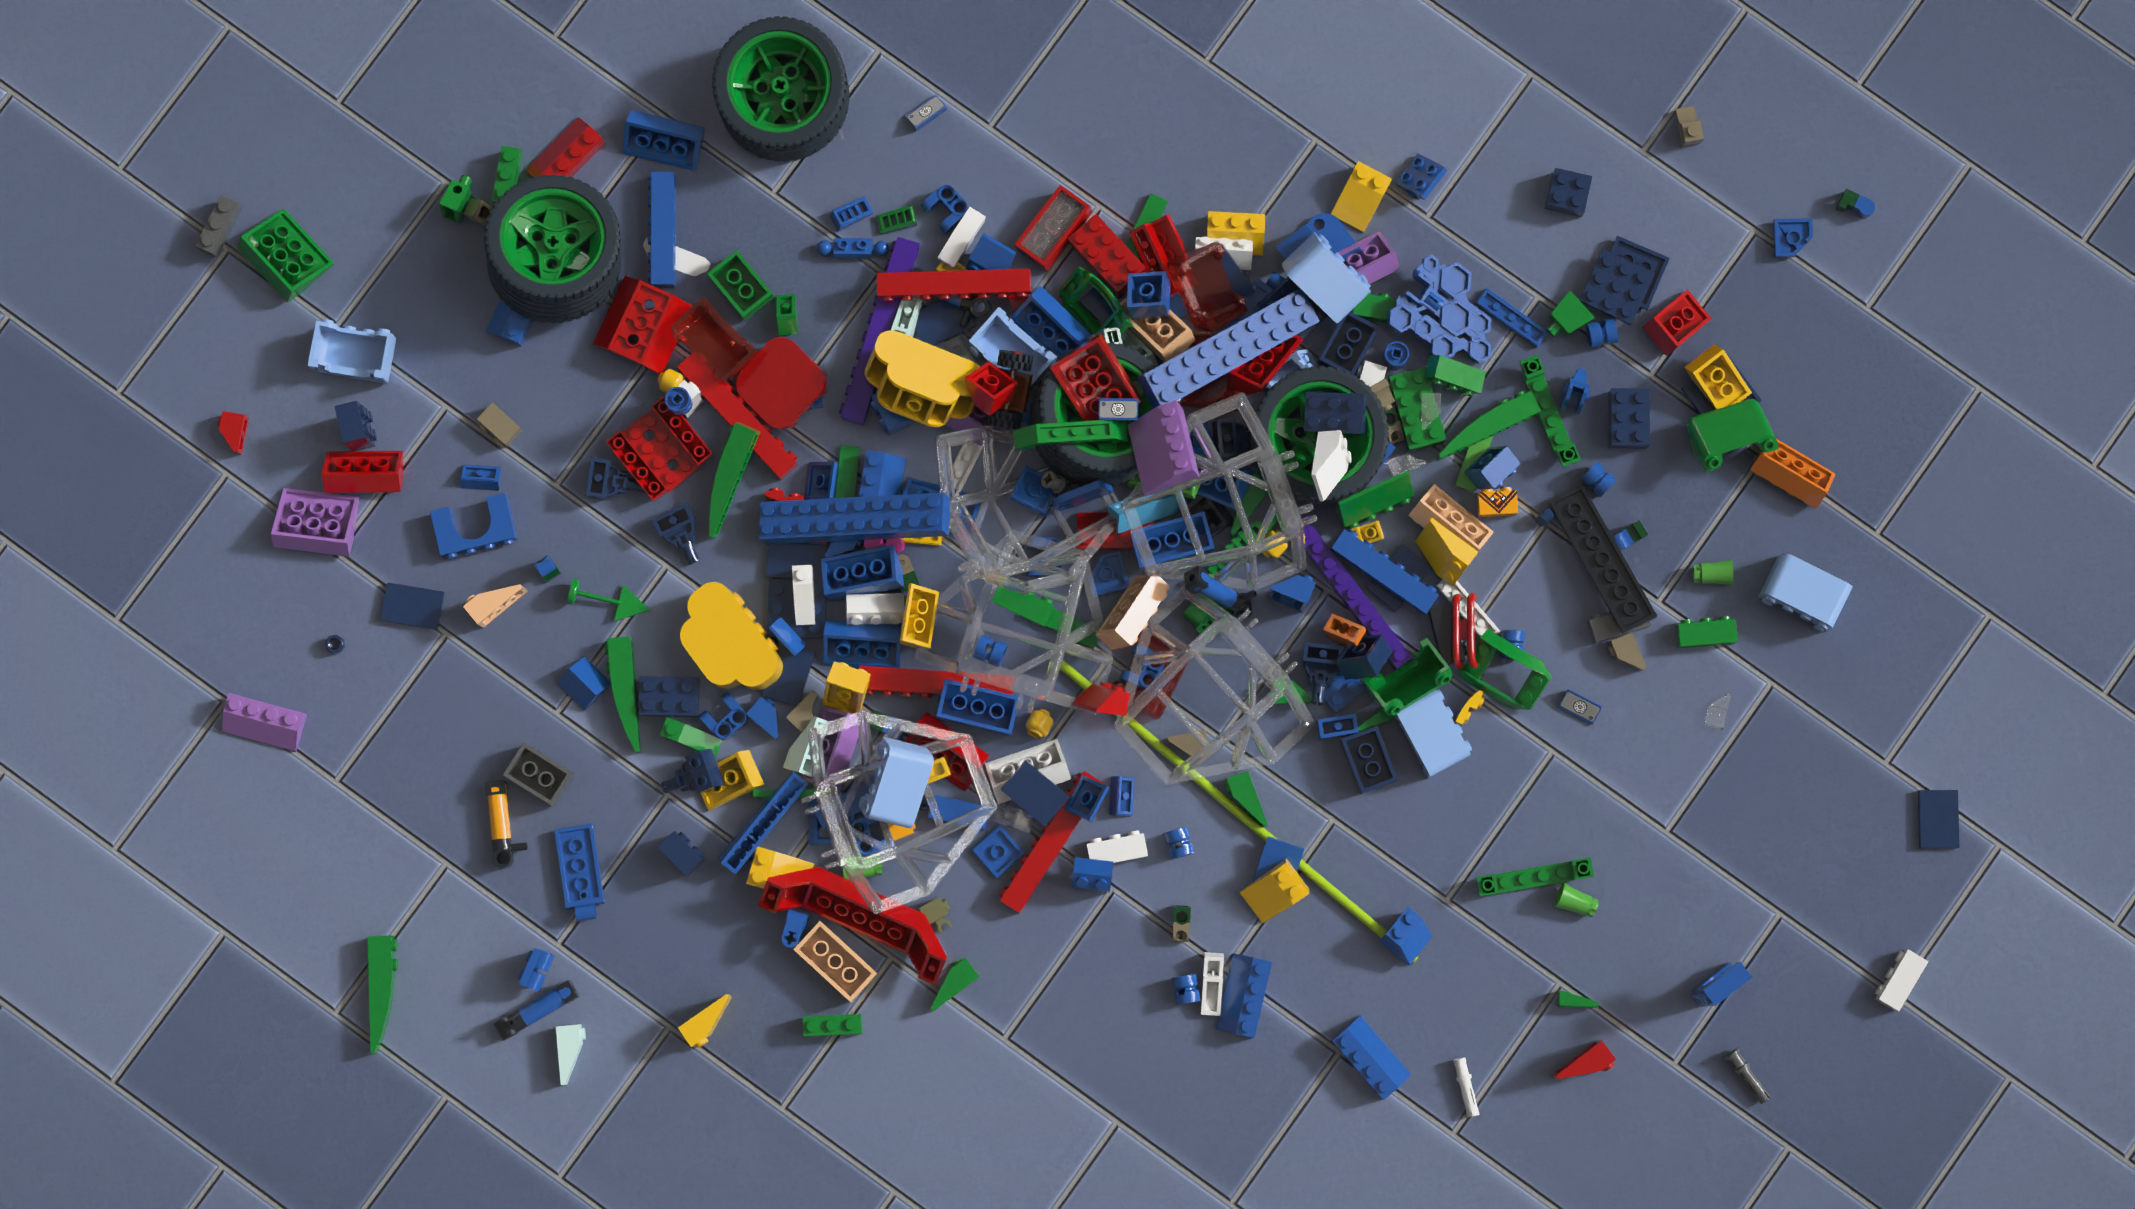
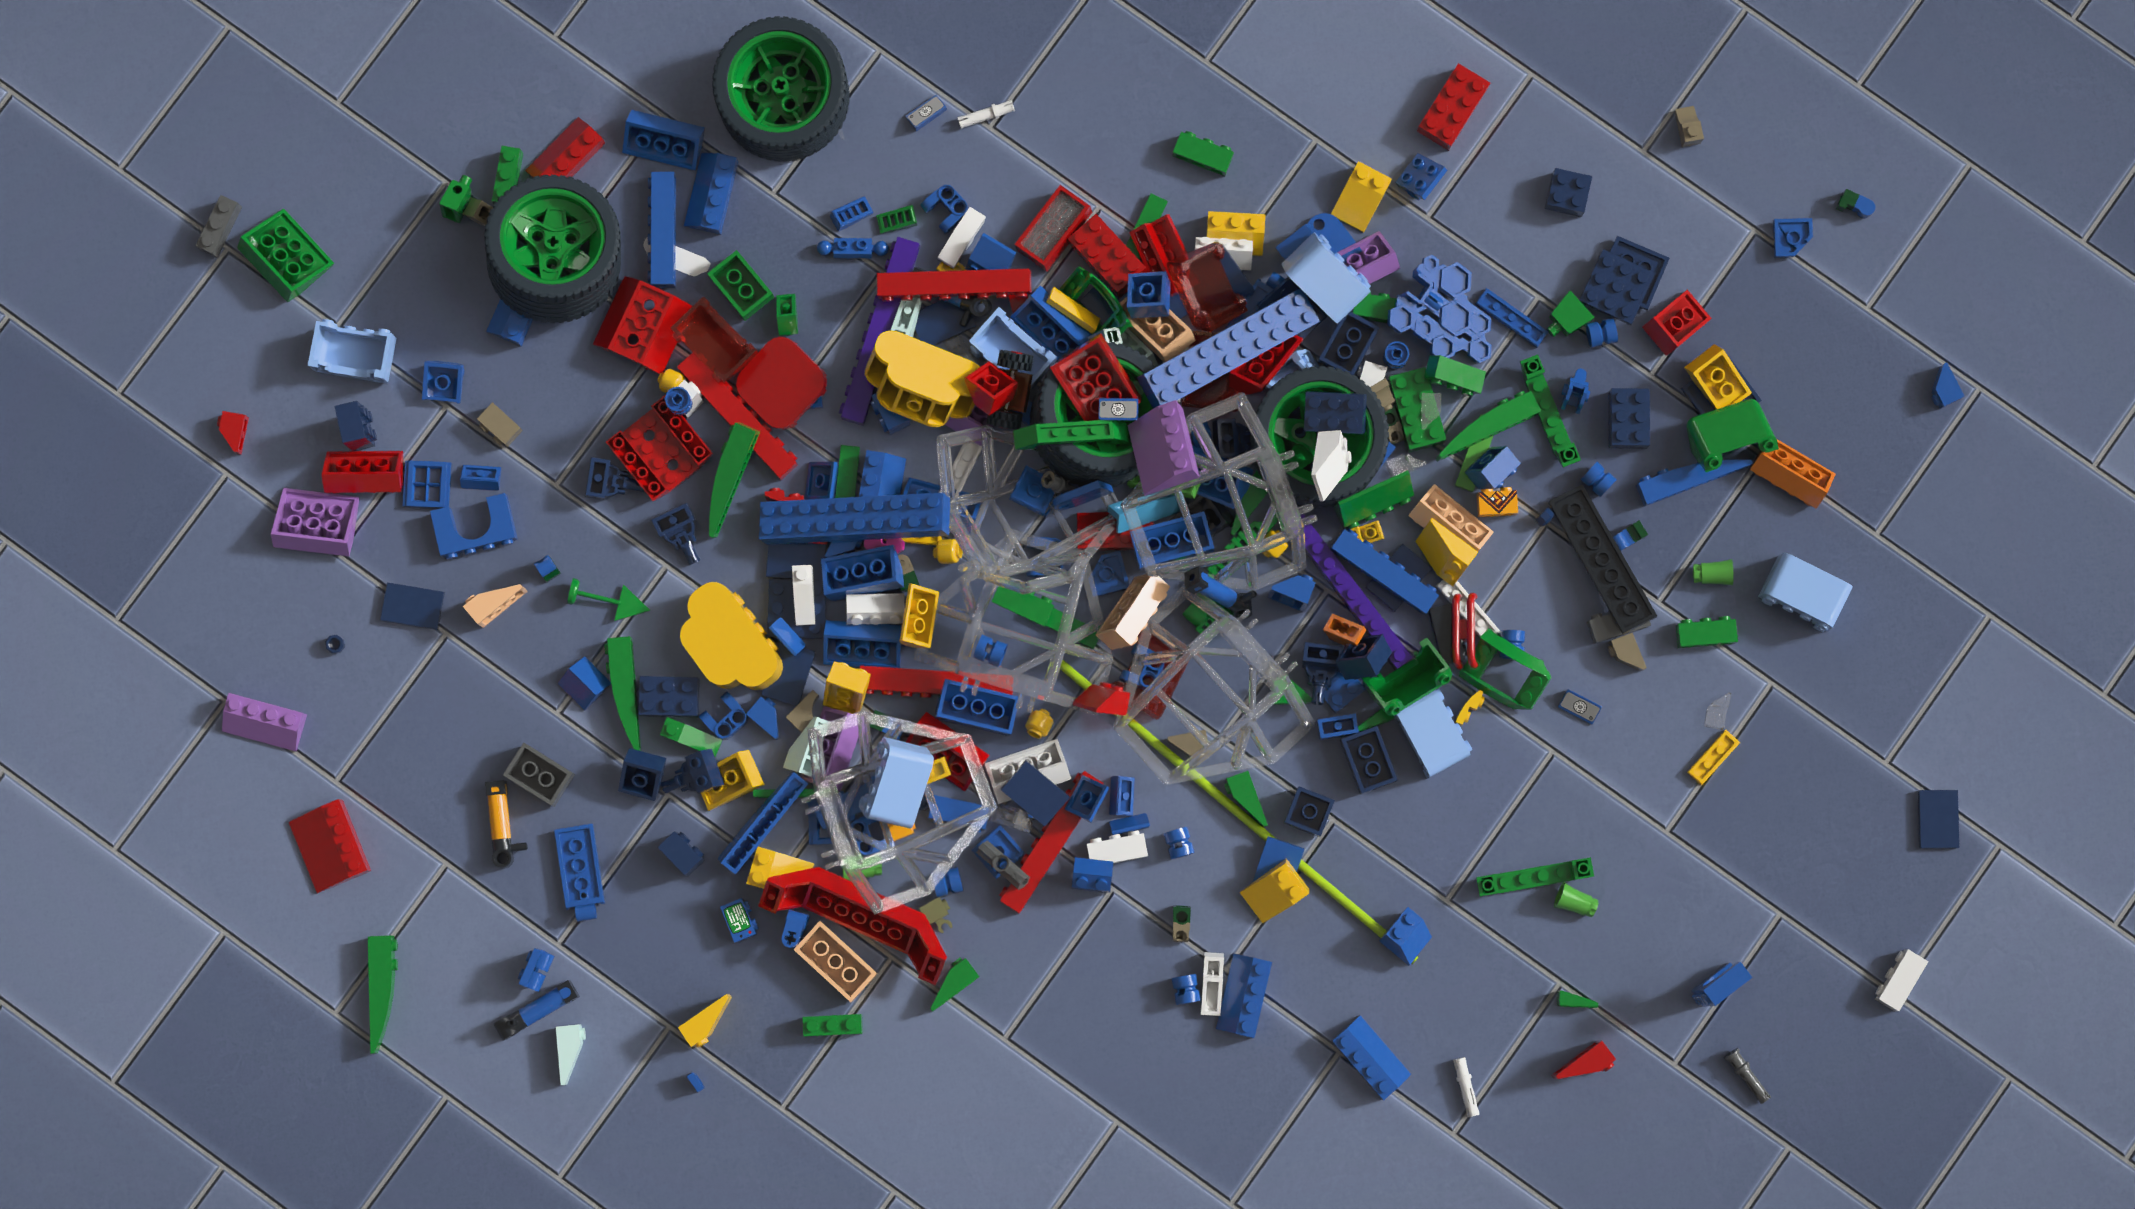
none -> red slope [289,799,371,894]
none -> blue piece [403,461,452,508]
none -> blue slope [422,361,465,403]
none -> dark blue brick [618,748,667,801]
none -> blue slope [684,153,739,235]
none -> blue tile [686,1072,705,1092]
none -> brick [720,898,759,943]
none -> blue wheel [931,867,963,897]
none -> yellow head [933,539,963,564]
none -> white pin [958,100,1015,129]
none -> dark grey piece [976,840,1030,890]
none -> yellow tile [1046,287,1100,334]
none -> blue slope [1109,813,1150,835]
none -> green brick [1172,131,1234,177]
none -> dark blue brick [1284,786,1335,837]
none -> red brick [1417,63,1490,151]
none -> blue slope [1636,460,1753,507]
none -> yellow tile [1687,730,1740,785]
none -> blue slope [1931,363,1964,409]

